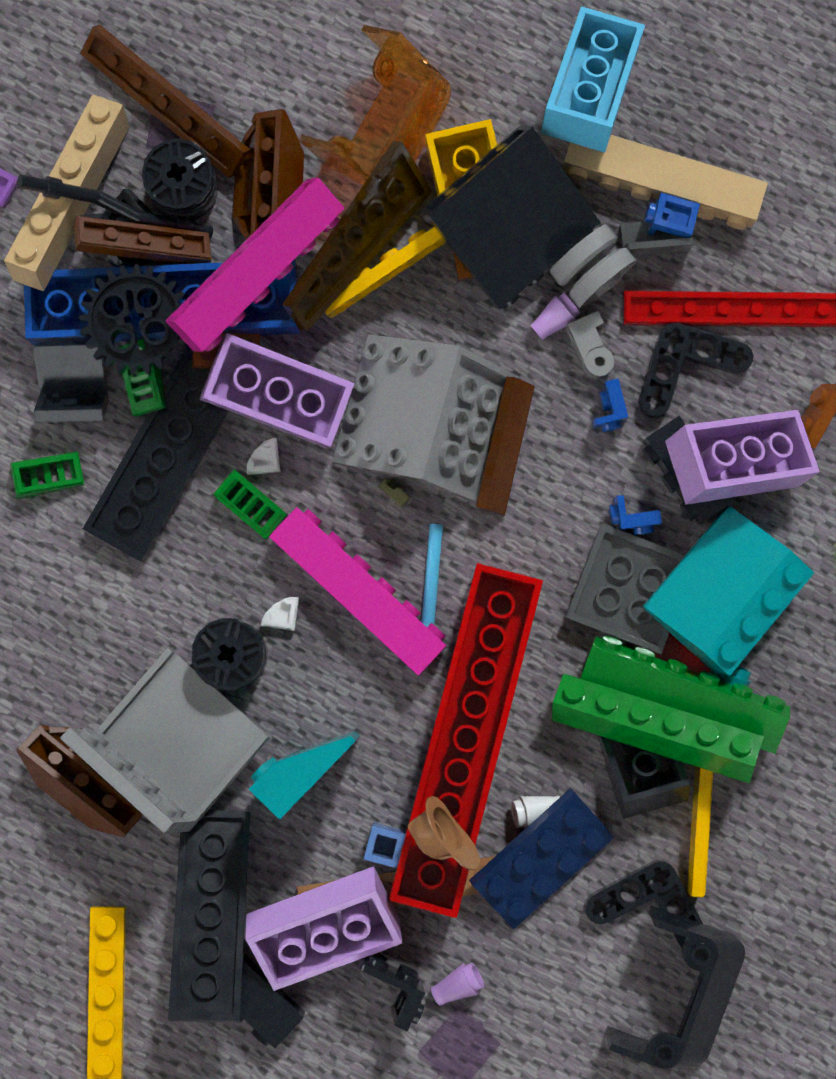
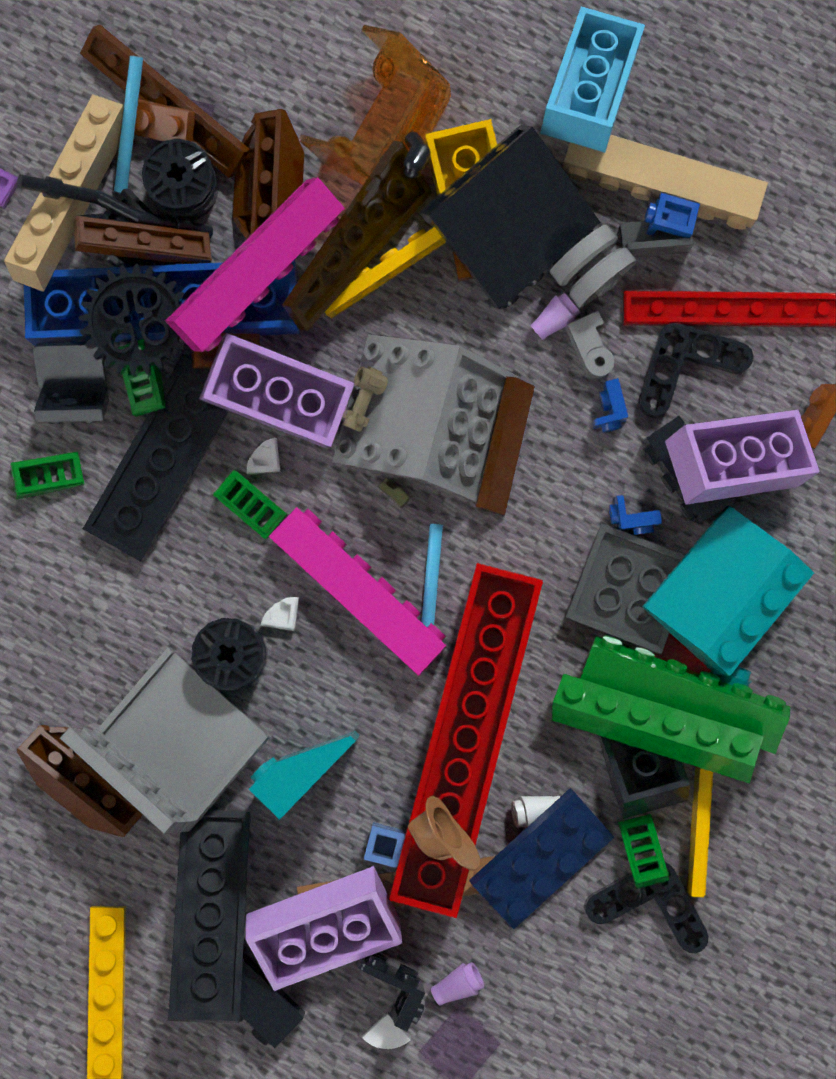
black windscreen [605,905,745,1069] -> none
none -> medium azure bar [114,56,143,193]
none -> dark orange plate [134,99,195,141]
none -> dark tan bar [342,366,388,432]
none -> white tile [362,1012,411,1049]
none -> black arm [403,131,431,179]
none -> green slope [618,814,670,889]

